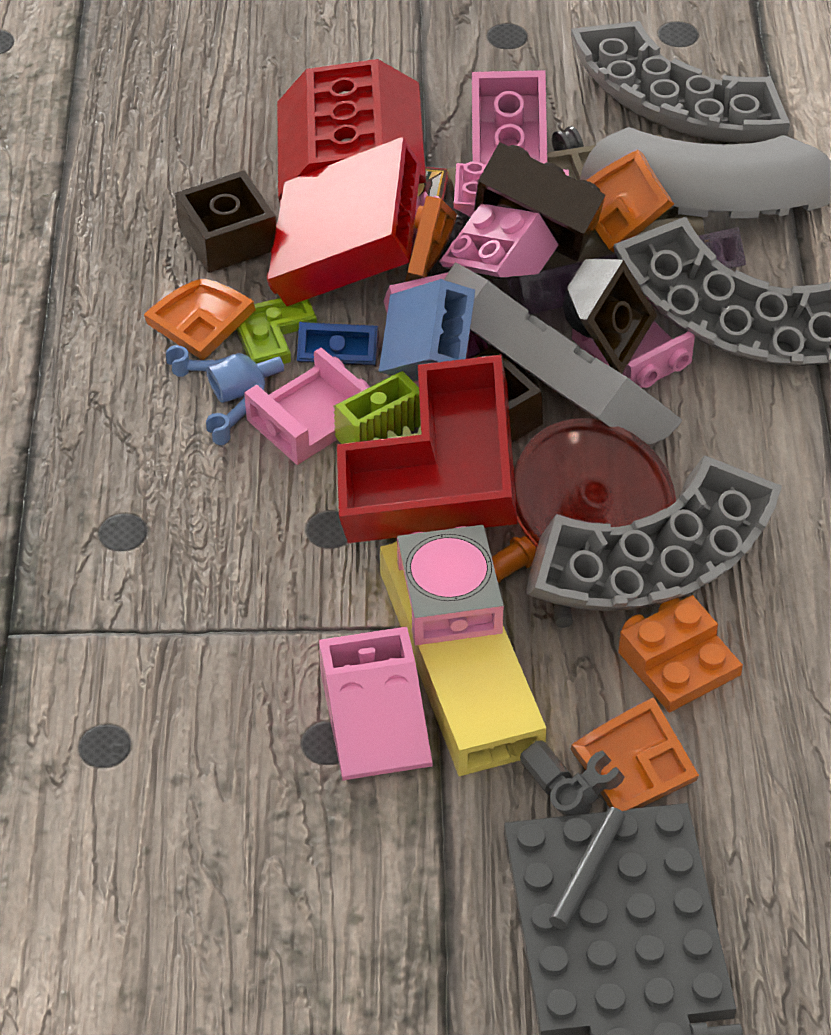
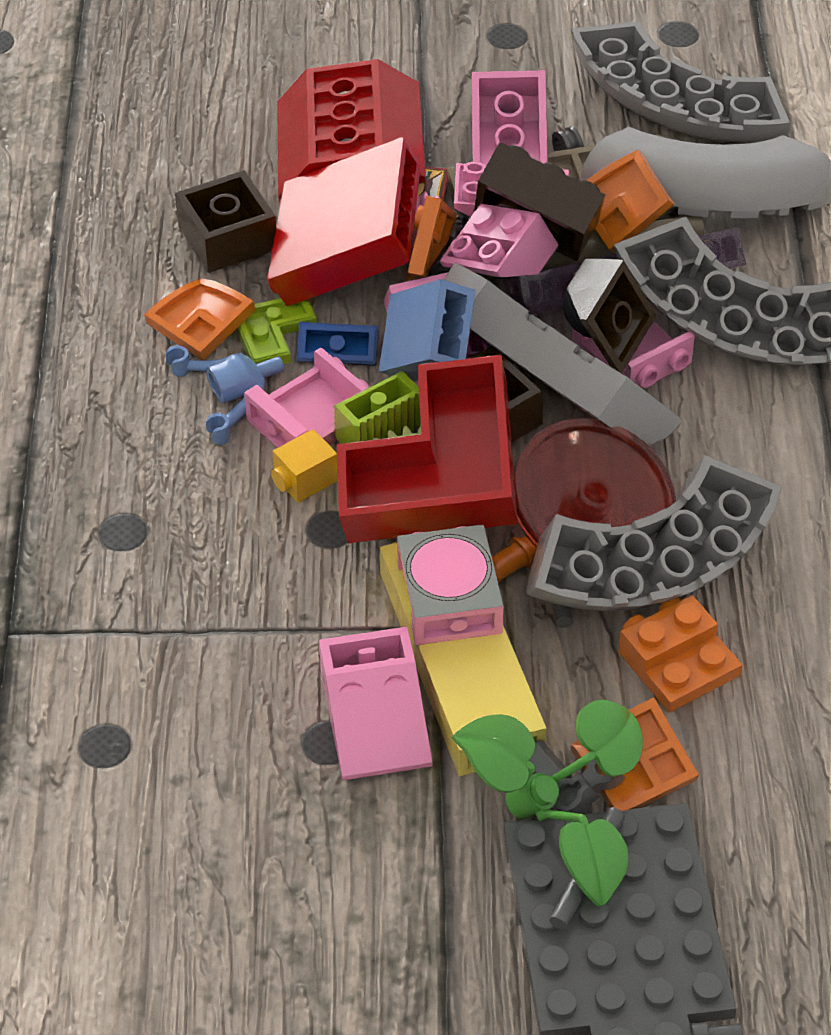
none -> yellow brick [271,429,338,503]
none -> bright green plant [452,700,643,907]

